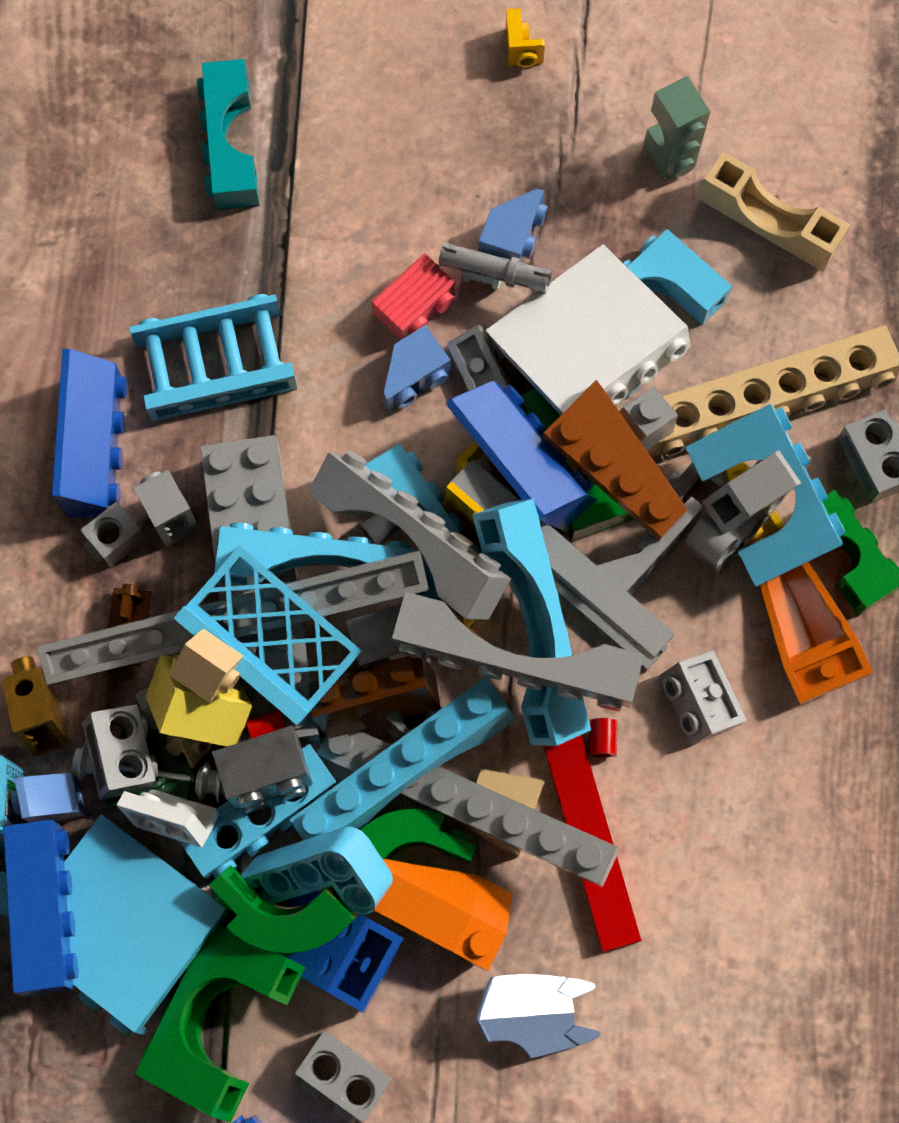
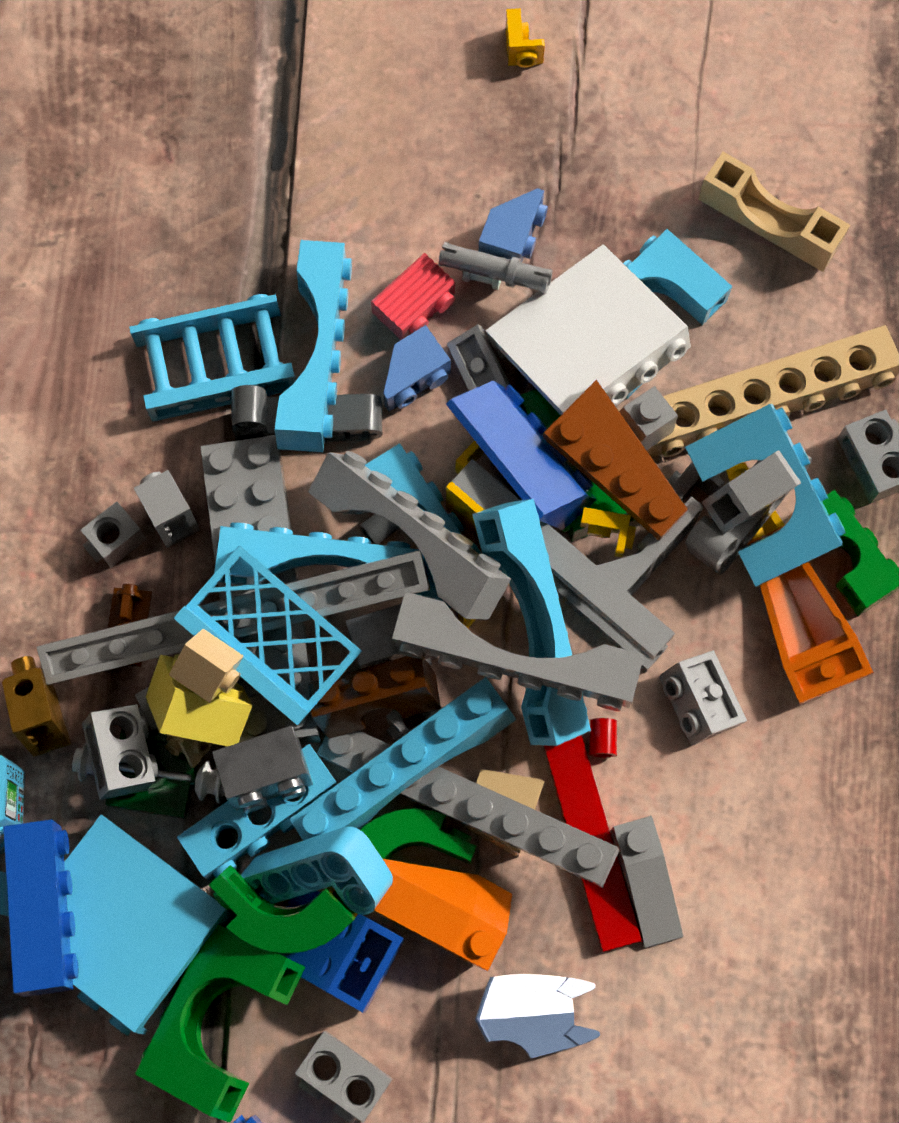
medium blue slope [11,773,87,823] -> none
slope [52,349,127,518] -> none
white bracket [117,790,219,848] -> none
teal arch [197,59,260,210] -> none
red hinge [246,710,287,739] -> none
sand green arch [643,76,711,180] -> none
none -> dark grey beam [231,385,383,442]
none -> medium azure arch [275,240,352,452]
none -> yellow bracket [580,507,636,557]
none -> light grey slope [610,816,684,948]

